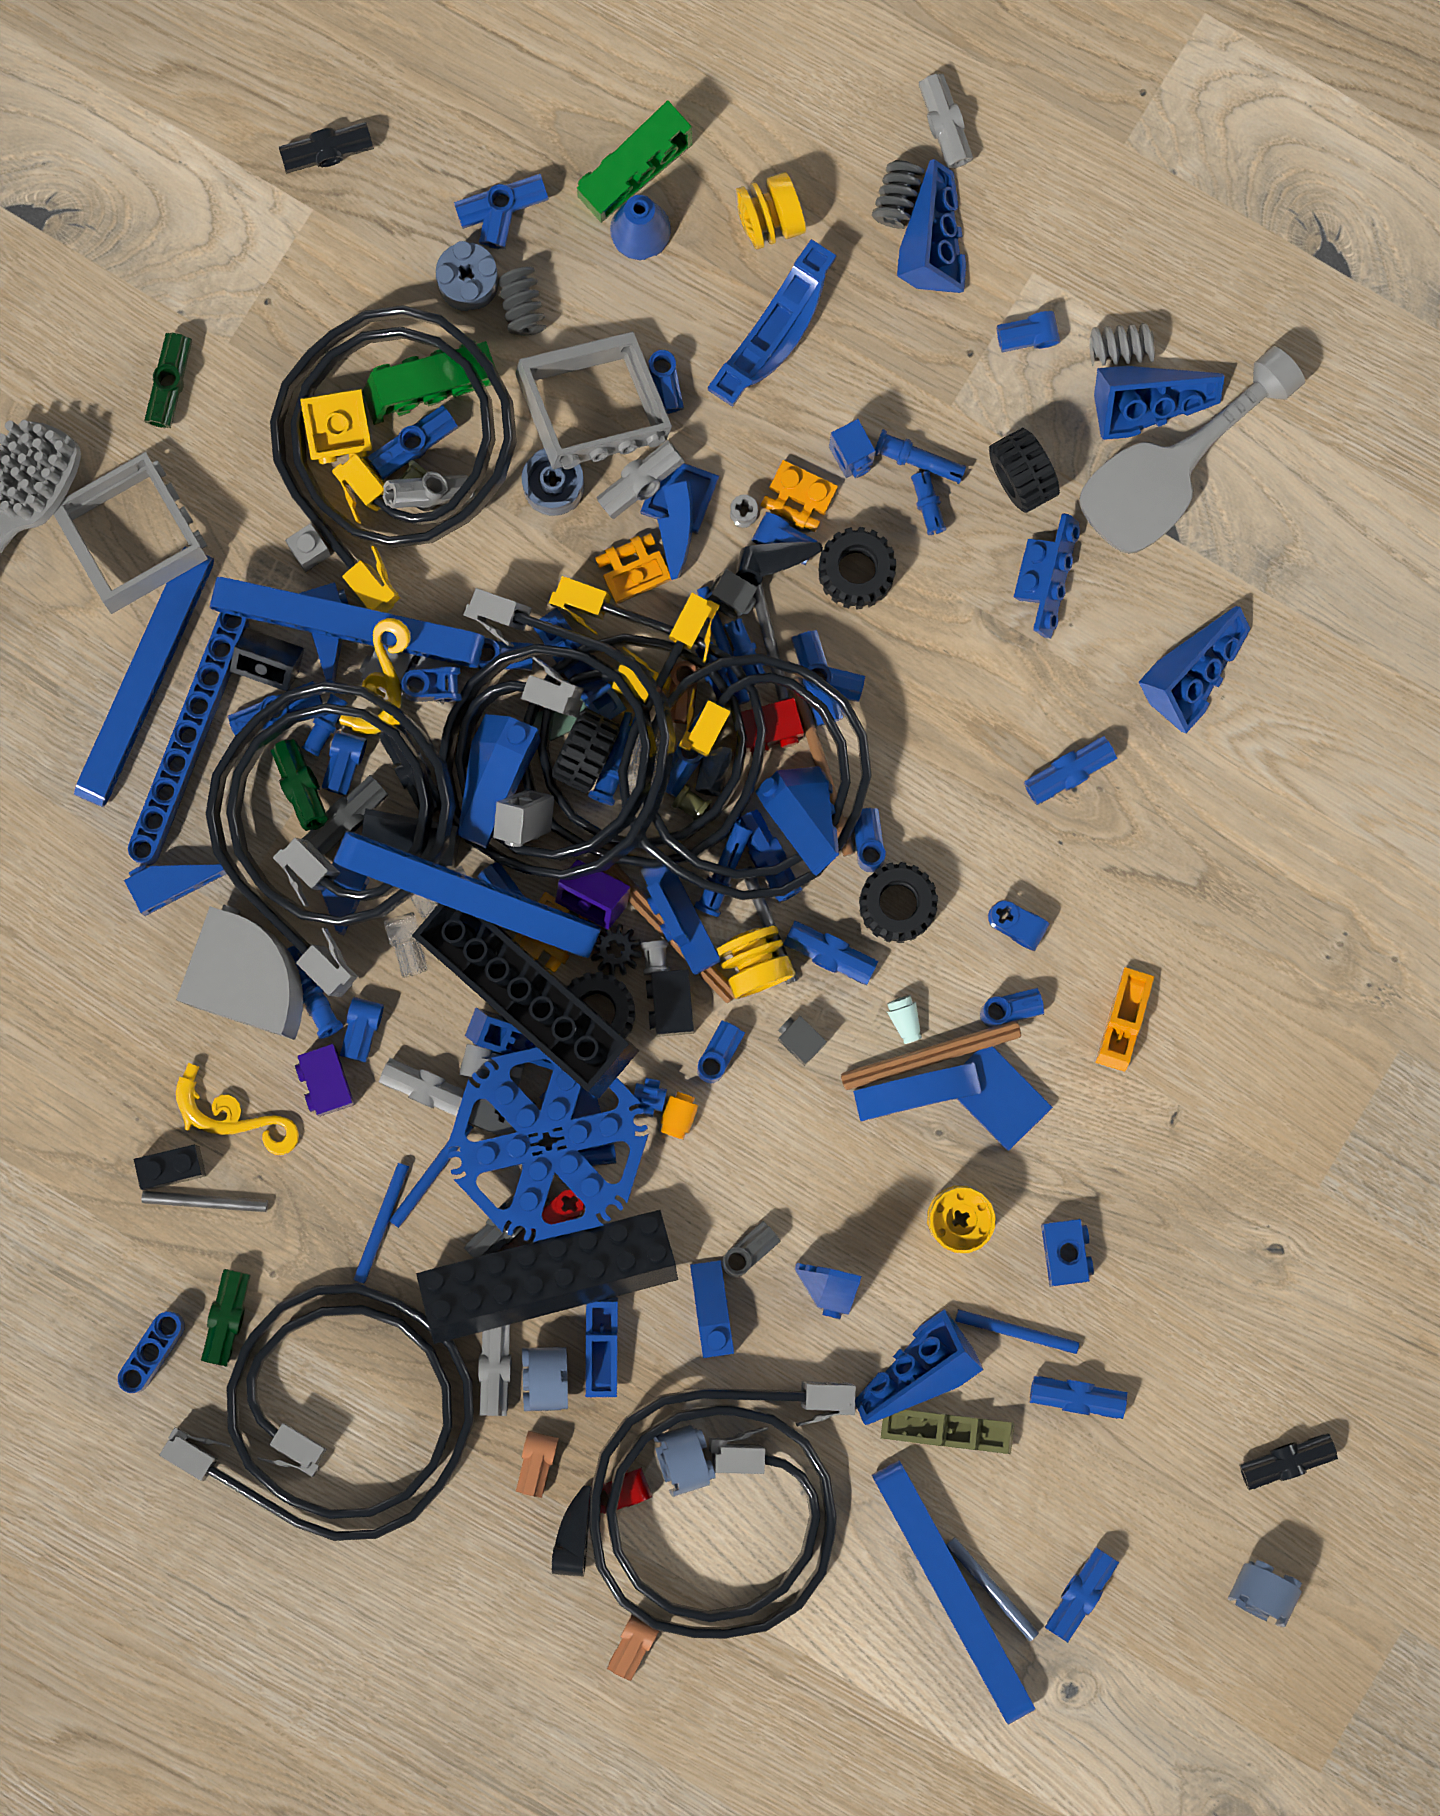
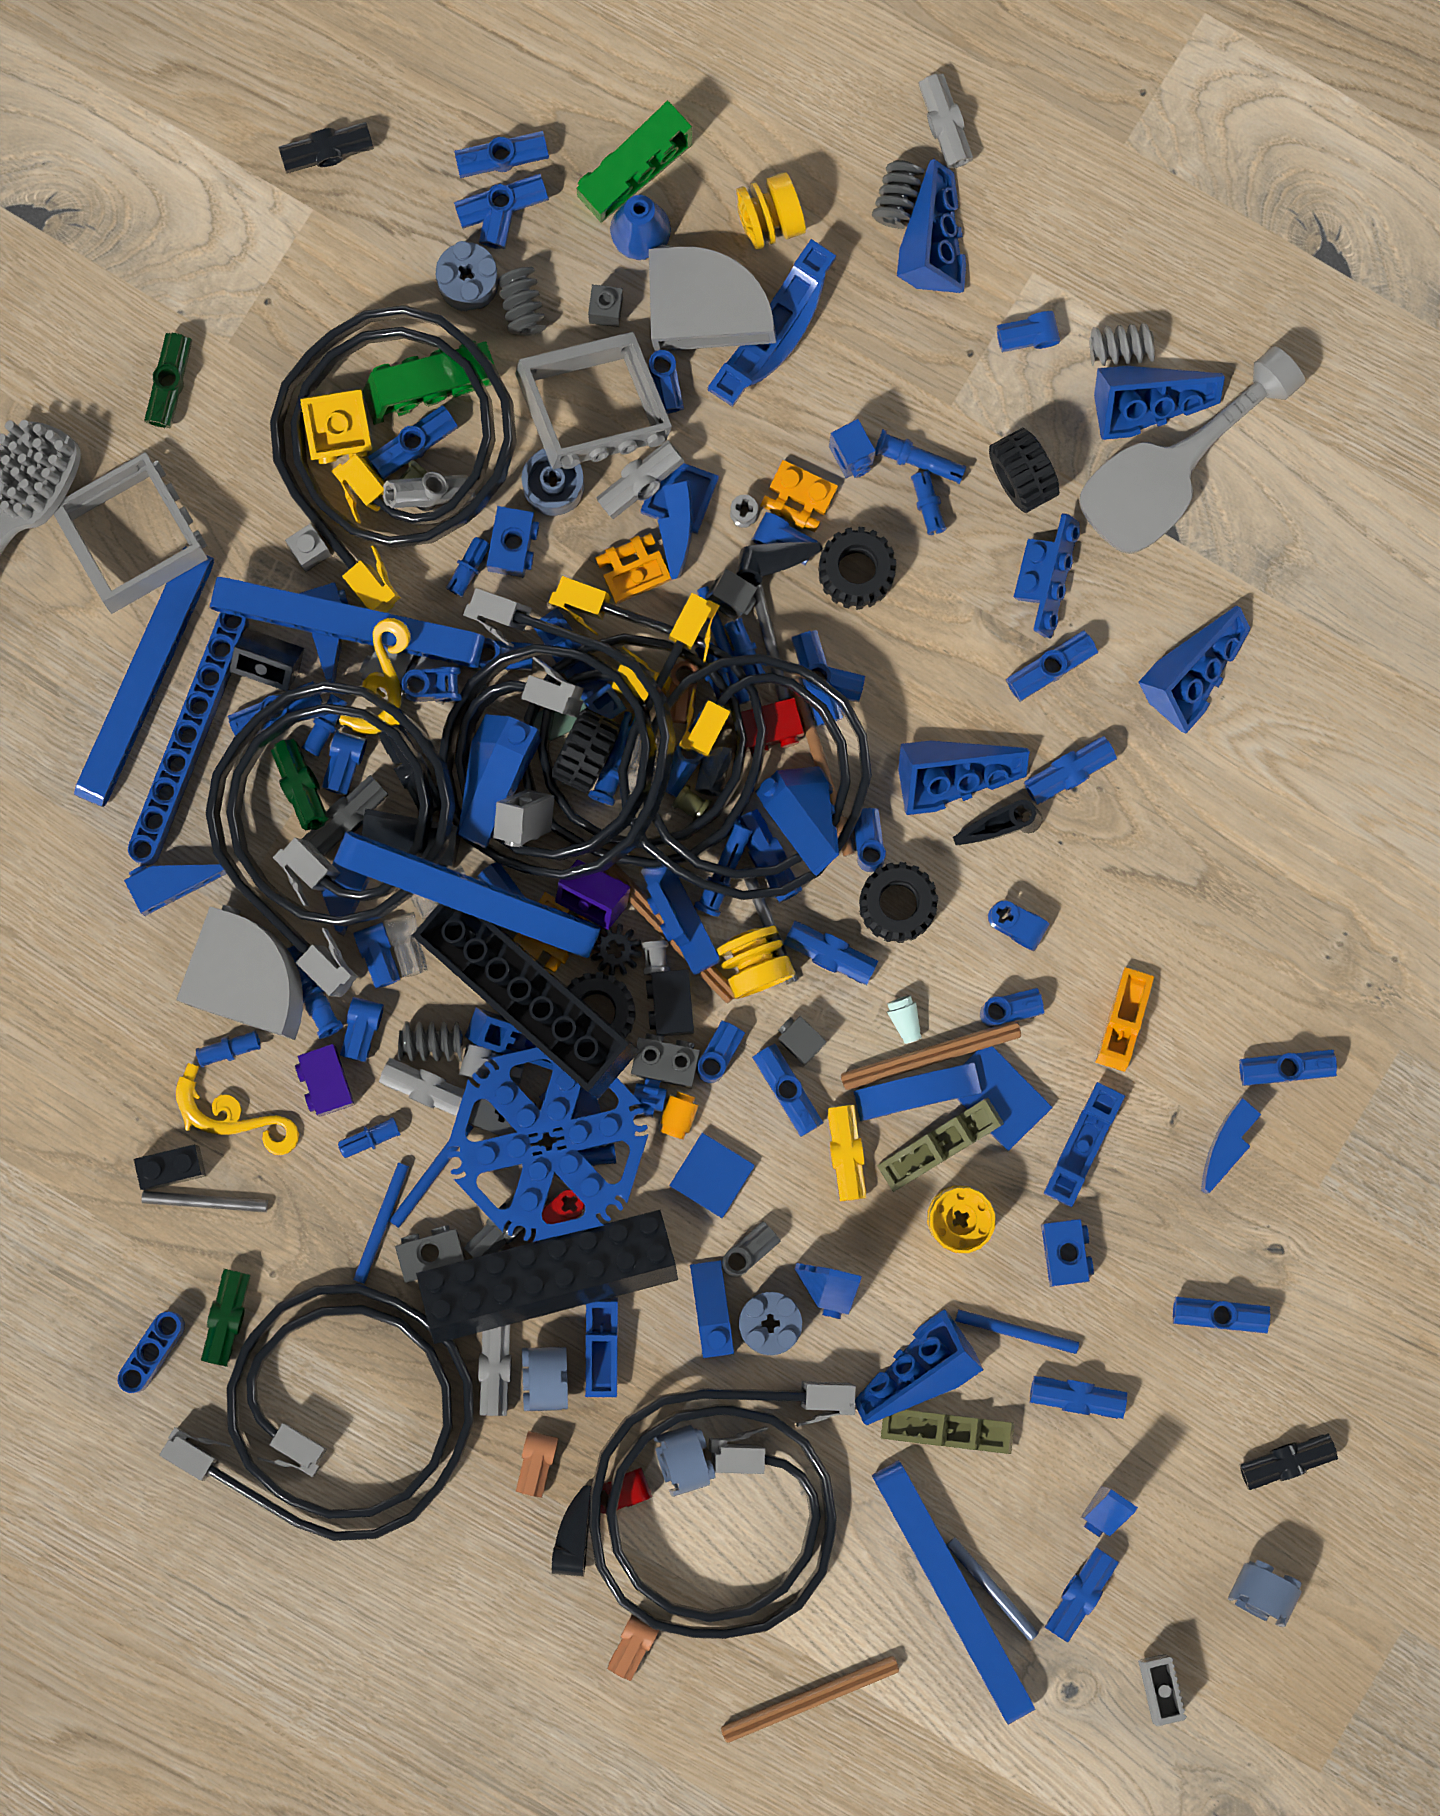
none -> blue pin [196,1030,261,1068]
none -> blue axle [338,1117,401,1158]
none -> blue piece [353,922,401,989]
none -> dark grey brick [395,1225,466,1283]
none -> dark grey piece [398,1021,463,1062]
none -> blue axle [445,537,490,597]
none -> blue piece [454,131,549,178]
none -> blue brick [486,506,539,578]
none -> dark grey brick [588,284,623,327]
none -> dark grey brick [631,1033,700,1089]
none -> light grey brick [649,245,776,352]
none -> blue tile [669,1133,755,1218]
none -> medium nougat axle [721,1656,899,1743]
none -> sand blue brick [739,1292,802,1355]
none -> blue piece [752,1043,824,1137]
none -> yellow piece [828,1105,866,1202]
none -> olive slope [877,1097,1004,1192]
none -> blue wedge [898,740,1030,815]
none -> black piece [953,800,1042,845]
none -> blue piece [1006,630,1098,702]
none -> blue slope [1043,1082,1125,1207]
none -> blue slope [1081,1486,1138,1538]
none -> light grey brick [1138,1654,1187,1726]
none -> blue piece [1172,1296,1271,1334]
none -> blue slope [1201,1098,1262,1194]
none -> blue piece [1239,1050,1337,1086]

